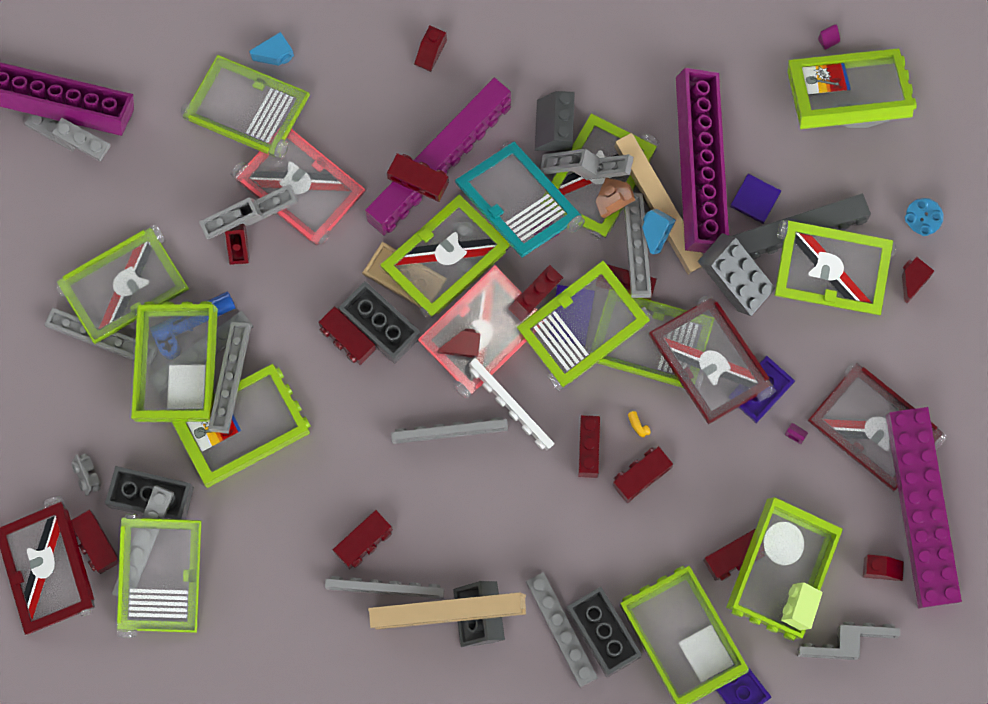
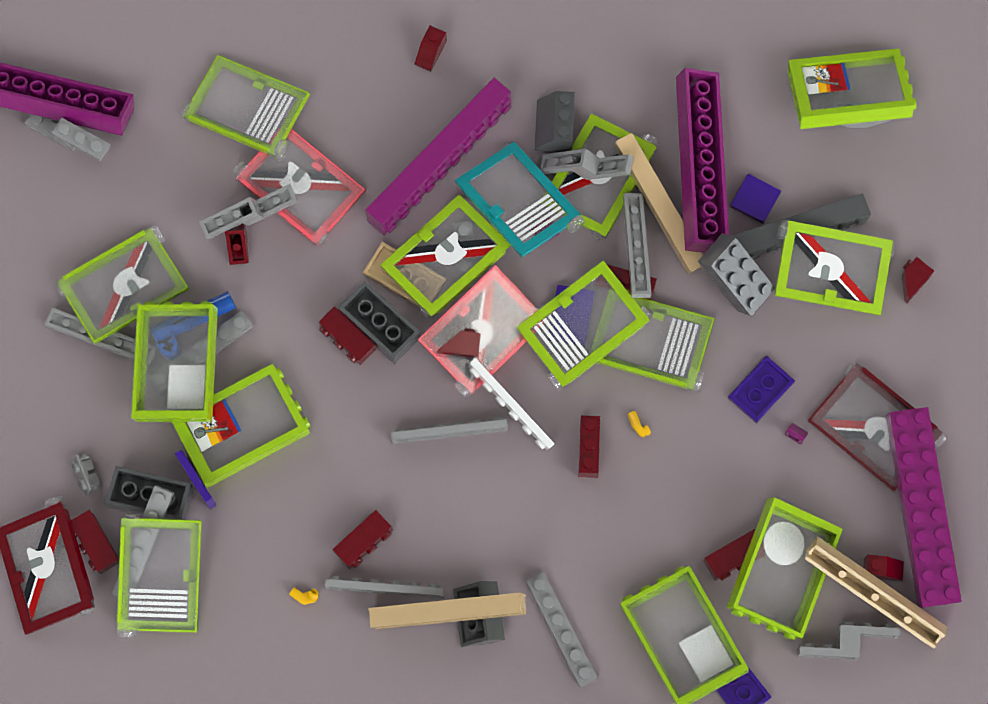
light grey plate [208,322,251,434] -> none
dark azure slope [249,32,294,66] -> none
dark red brick [387,153,449,202] -> none
dark red brick [508,265,564,322] -> none
dark grey brick [566,587,642,677] -> none
nougat plate [595,178,636,218] -> none
dark red brick [613,446,673,503] -> none
dark azure slope [642,209,676,255] -> none
clear door [648,295,776,425] -> none
yellowish green brick [781,582,823,630] -> none
magenta slope [818,24,840,50] -> none
dark azure plate [905,198,943,236] -> none
none -> dark purple tile [175,450,216,509]
none -> yellow arm [289,587,319,605]
none -> tan tile [805,536,948,649]

